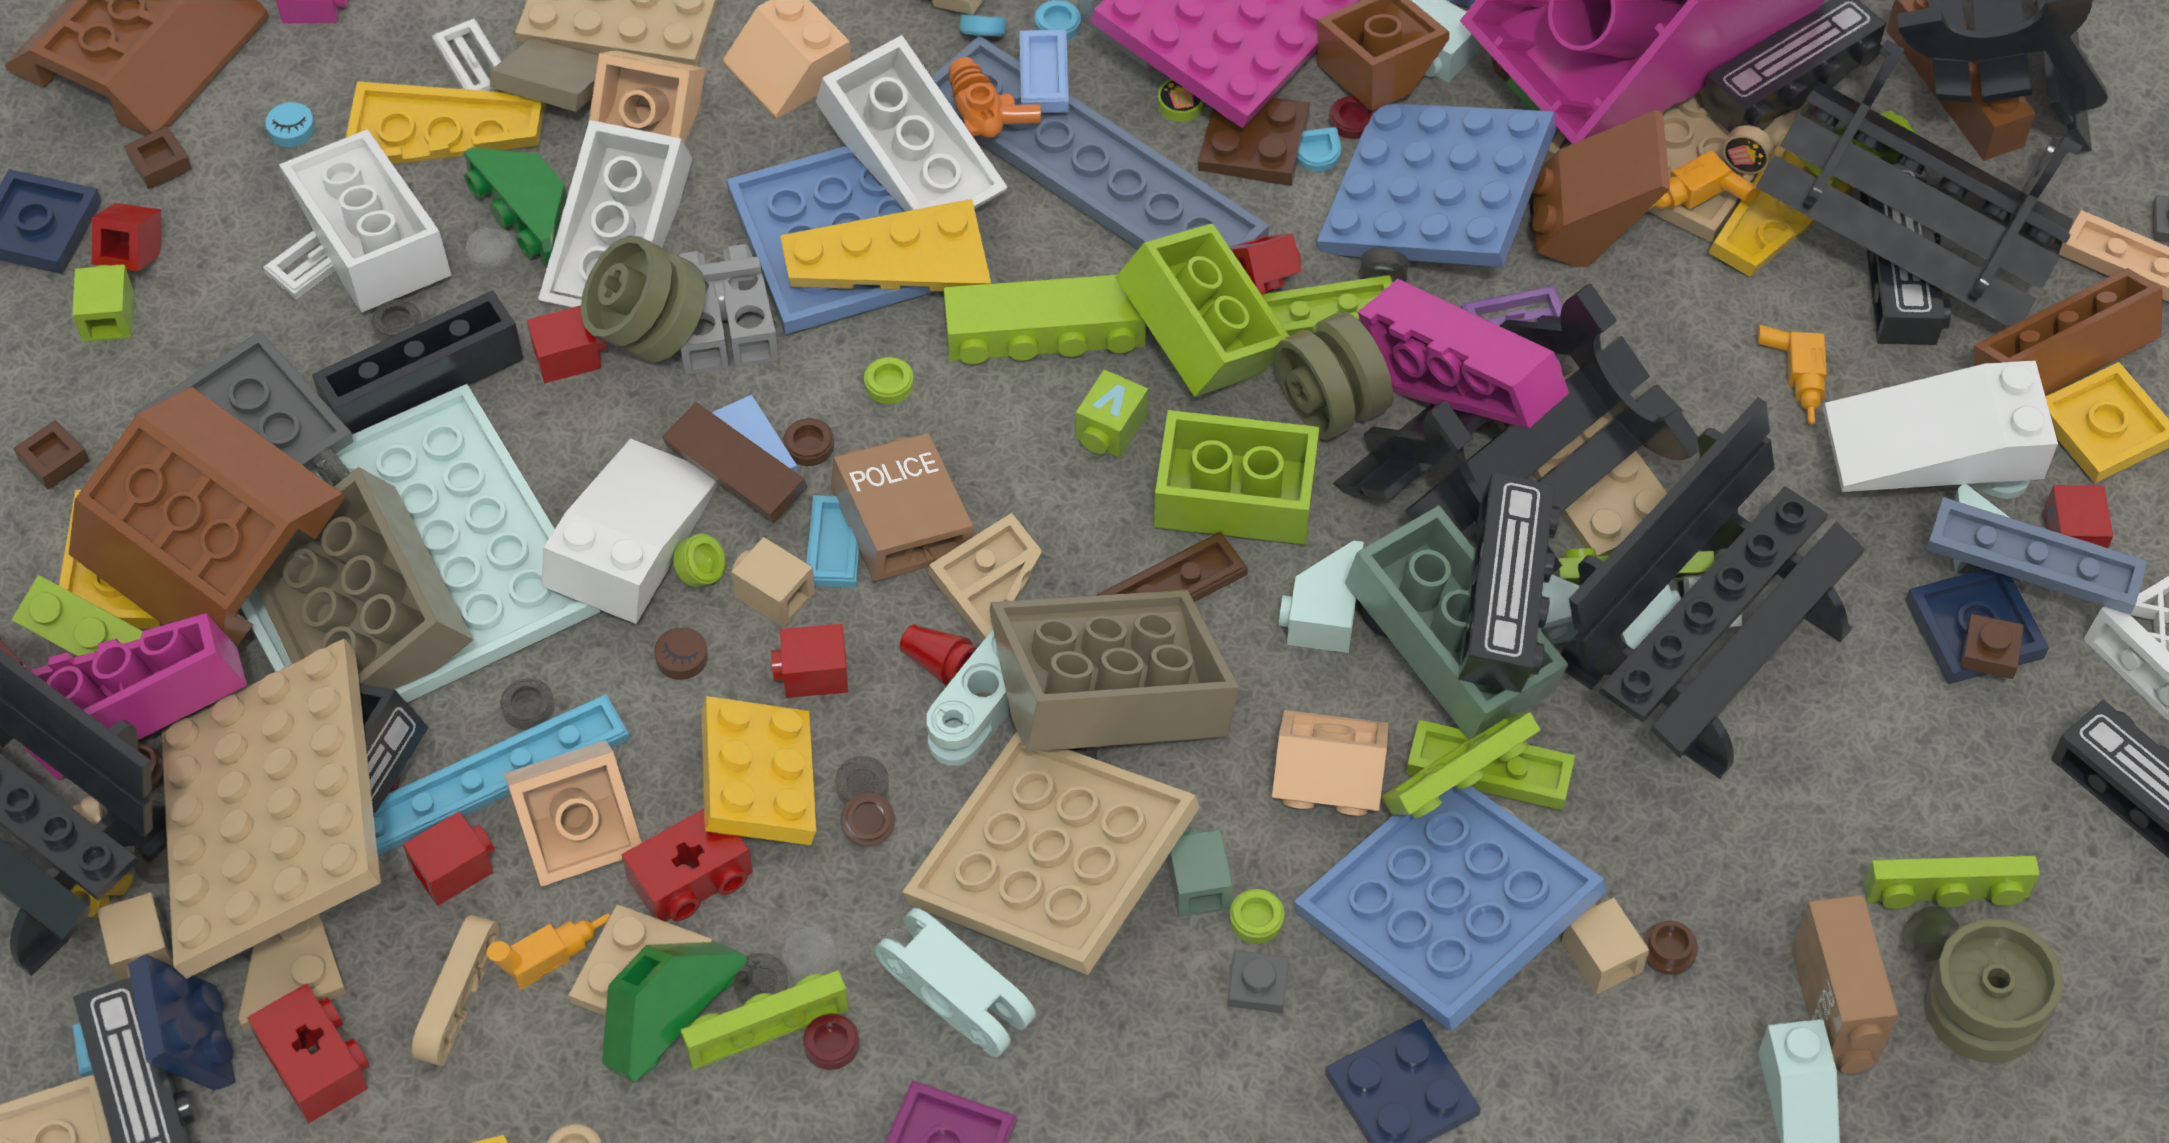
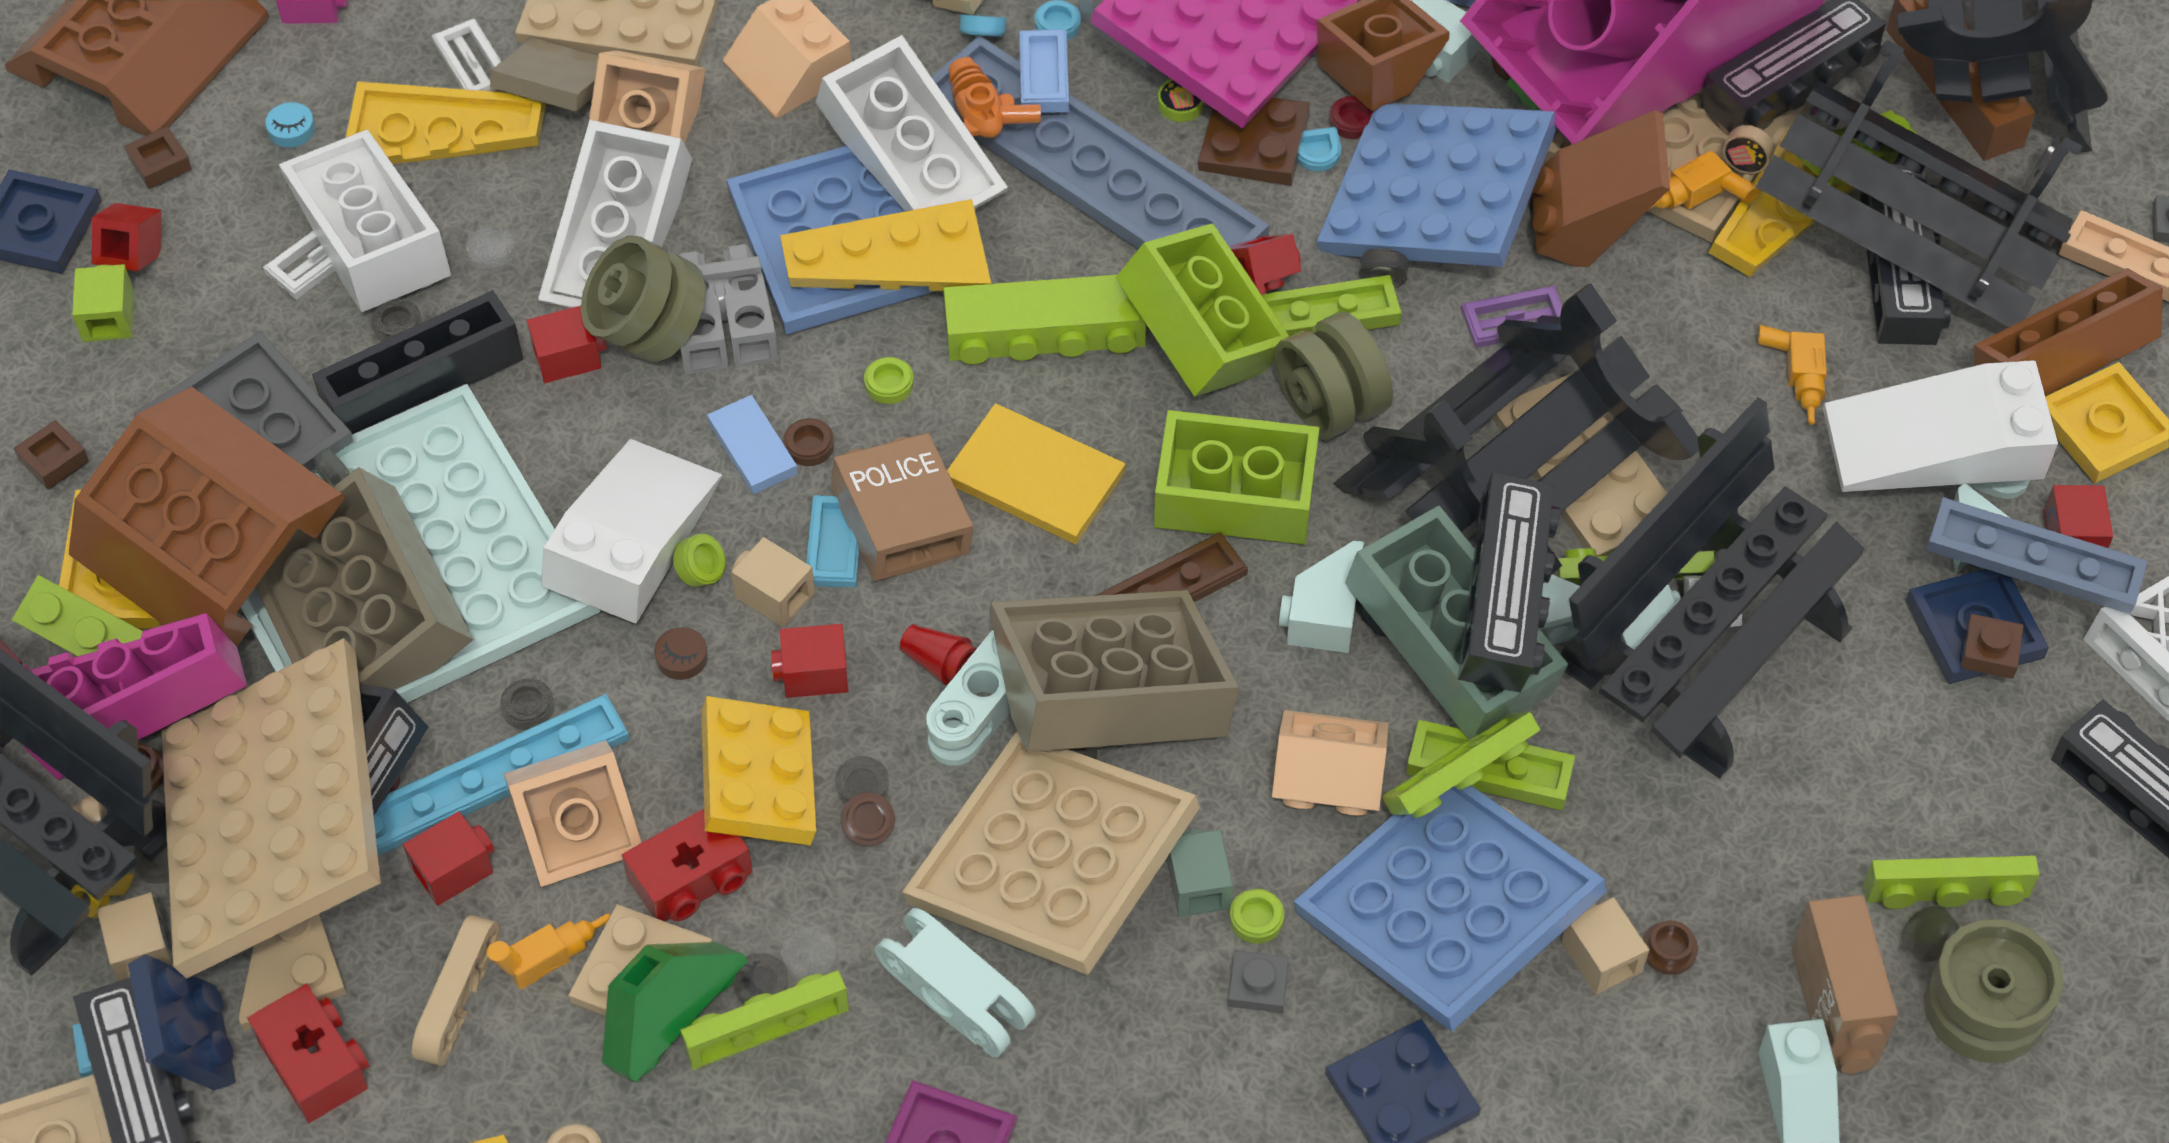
green slope [464,147,567,268] -> none
reddish brown tile [662,402,808,523] -> none
dark red tile [803,1013,859,1070] -> none
tan wing [928,513,1042,641] -> none
lime brick [1076,369,1148,458] -> none
dark pink wedge [1357,279,1569,428] -> none
none -> yellow tile [947,403,1126,545]

